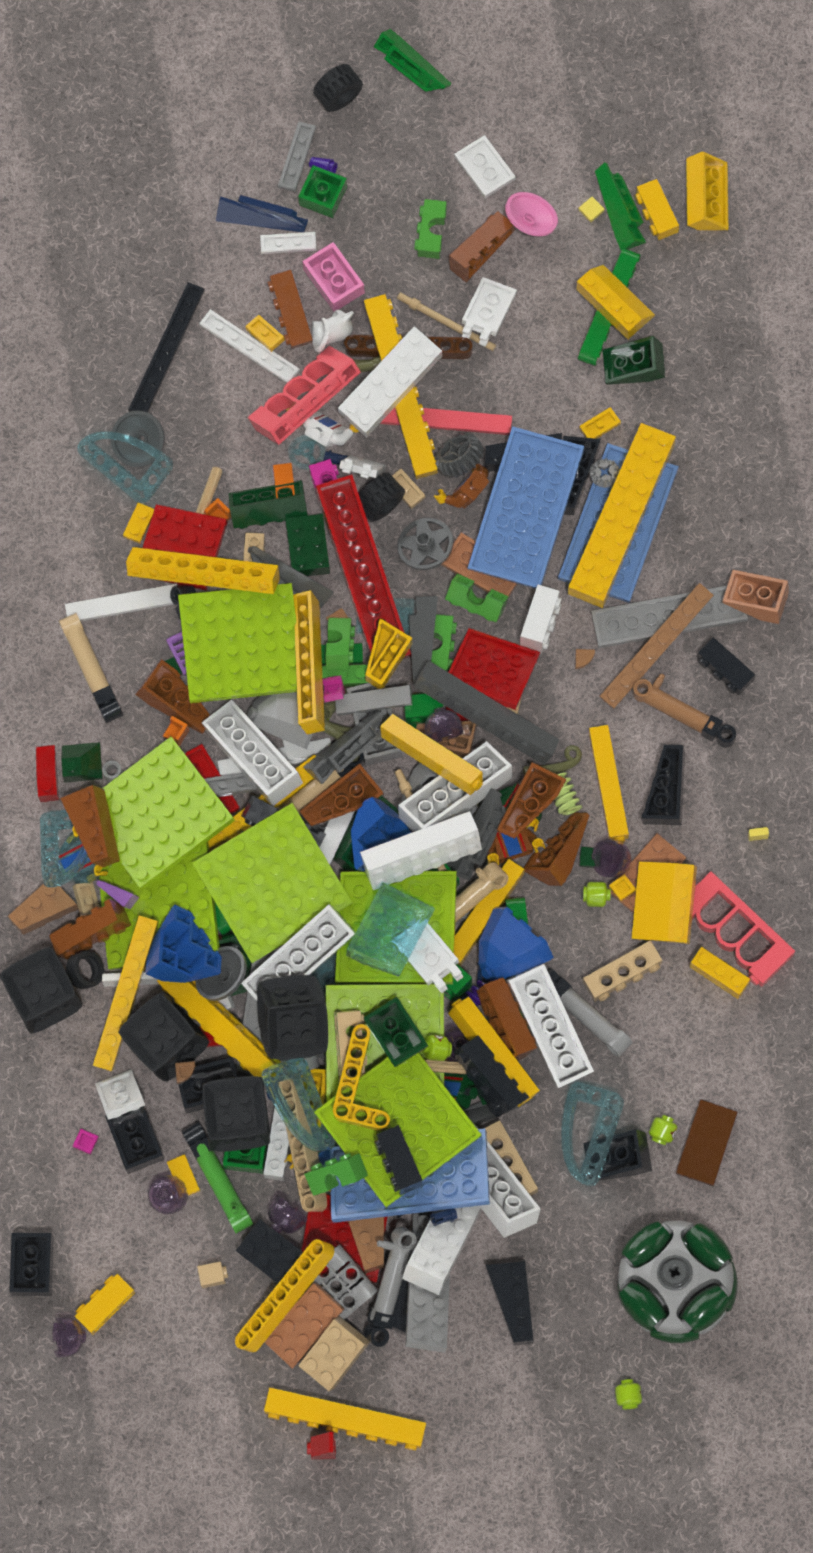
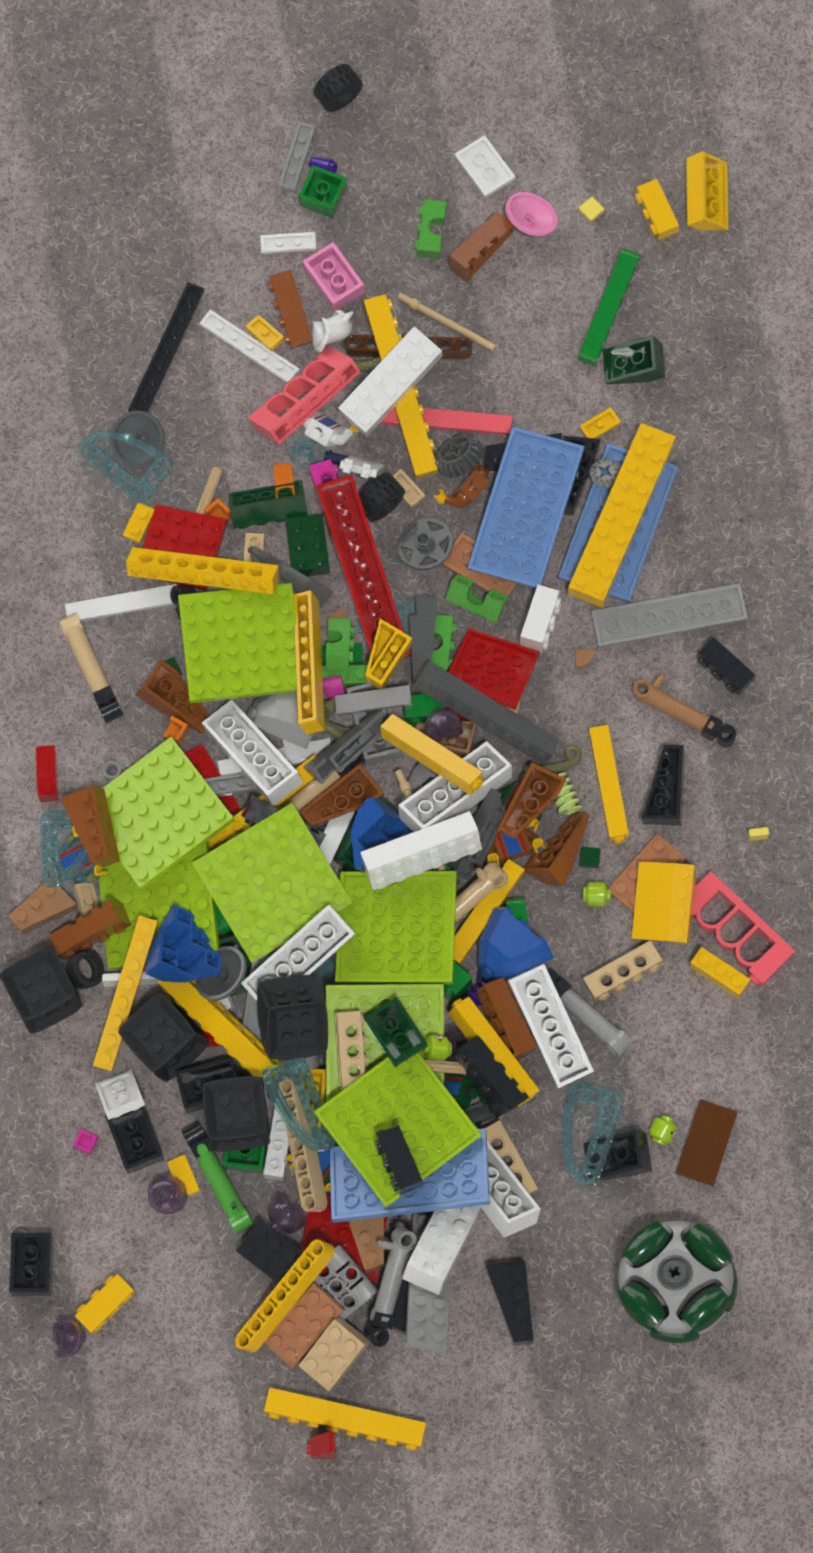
dark green slope [61,742,103,783] -> none
medium lavender slope [97,880,139,909] -> none
medium lavender slope [166,632,187,675] -> none
medium nougat tile [175,1061,195,1084] -> none
tan brick [197,1261,228,1288] -> none
dark blue wedge [216,195,308,233] -> none
bright green arch [304,1153,368,1196] -> none
dark pink tile [323,683,344,702] -> none
yellow beam [333,1024,390,1131] -> none
clear light blue slope [346,882,435,977] -> none
green wedge [374,29,452,92] -> none
white tile [393,918,463,993] -> none
dark blue pin [430,1209,457,1226] -> none
white tile [461,277,517,347] -> none
yellow slope [576,265,655,339] -> none
clear purple cylinder [592,839,631,877] -> none
green wedge [595,162,646,251] -> none
medium nougat plate [599,583,714,709] -> none
yellow tile [609,874,636,902] -> none
lime head [615,1379,642,1410] -> none
nougat slope [722,570,789,624] -> none

